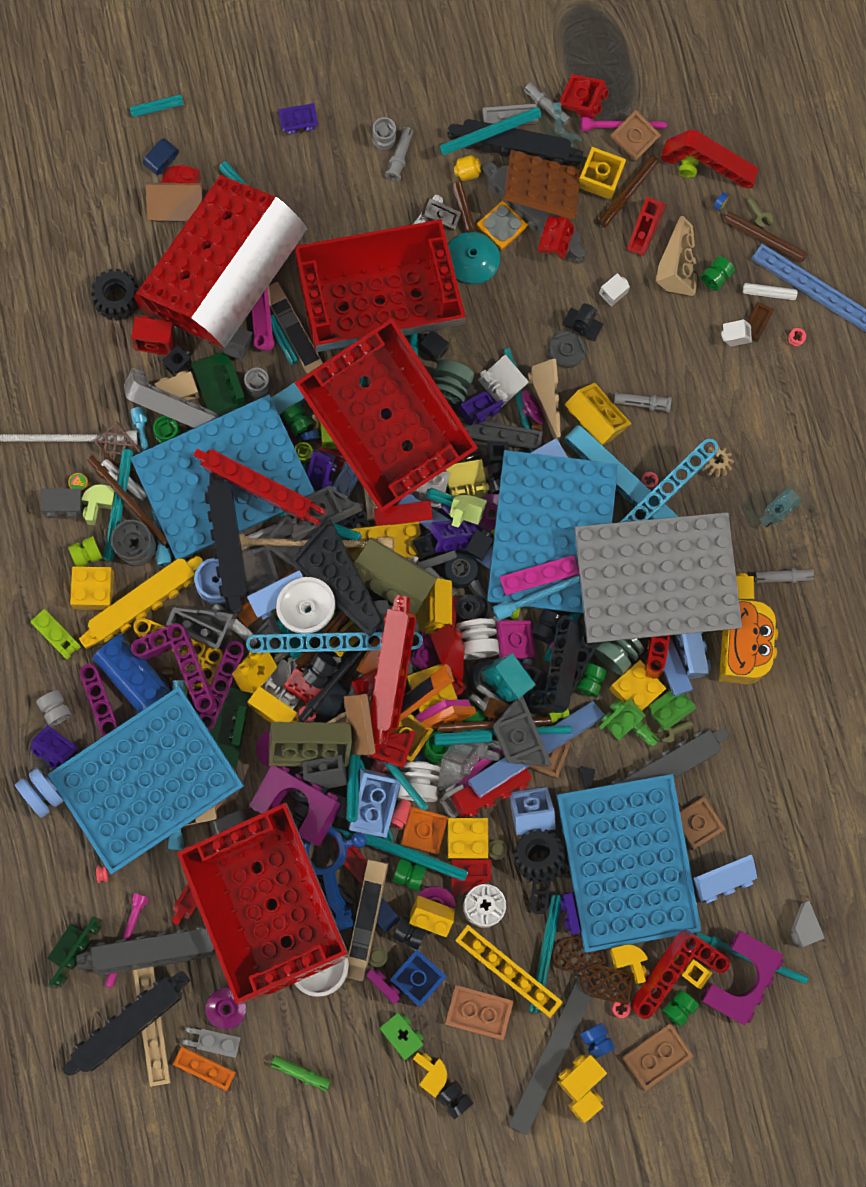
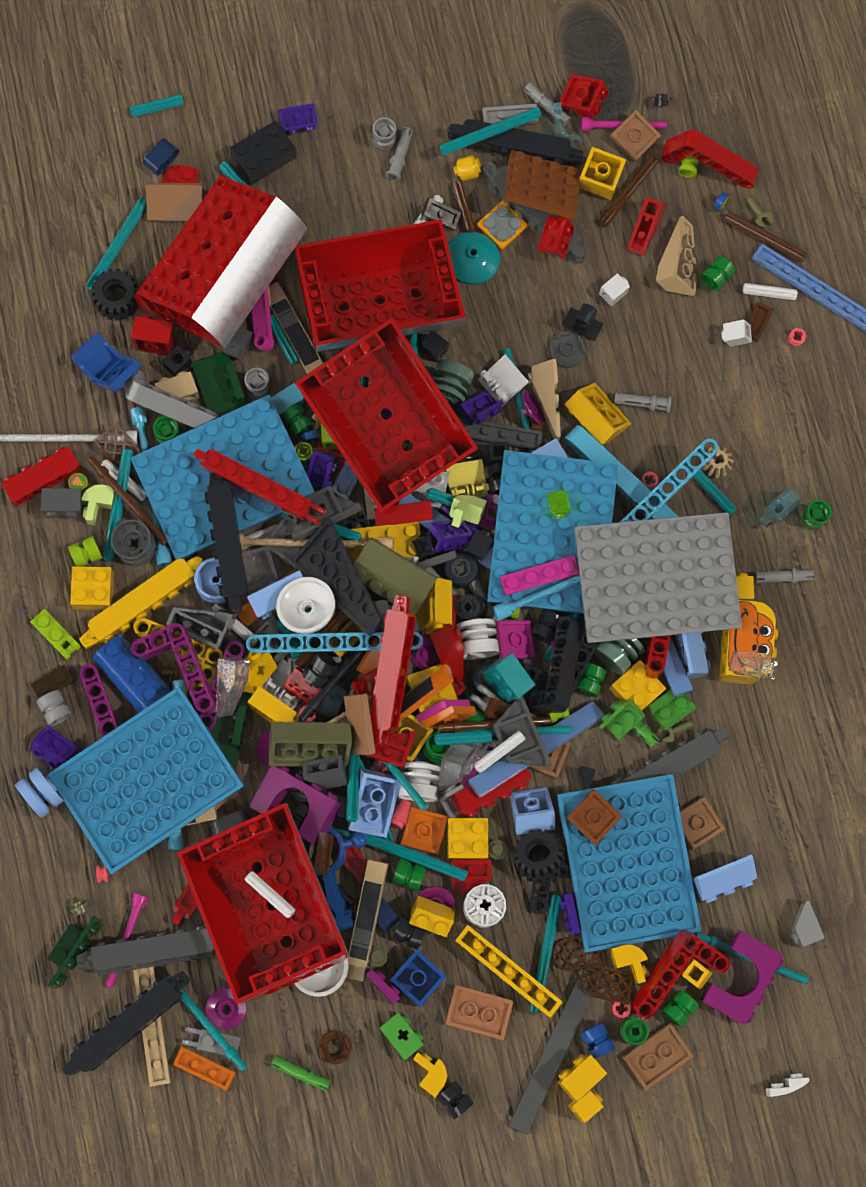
none -> red brick [1,446,82,507]
none -> dark brown plate [30,664,75,698]
none -> olive plate [70,899,90,916]
none -> blue bracket [71,333,142,392]
none -> teal axle [86,197,147,291]
none -> teal bar [168,975,248,1072]
none -> clear slope [216,657,249,717]
none -> black brick [230,120,297,186]
none -> white axle [245,872,295,918]
none -> reddish brown tile [314,832,334,875]
none -> reddish brown piece [318,1030,352,1064]
none -> white axle [474,731,526,773]
none -> clear neon green bracket [547,490,572,519]
none -> dark orange plate [566,789,622,845]
none -> green wheel [619,1018,649,1045]
none -> black plate [651,94,672,106]
none -> teal axle [693,470,737,516]
none -> clear slope [729,652,778,680]
none -> white slope [766,1073,809,1097]
none -> green wheel [801,500,832,530]

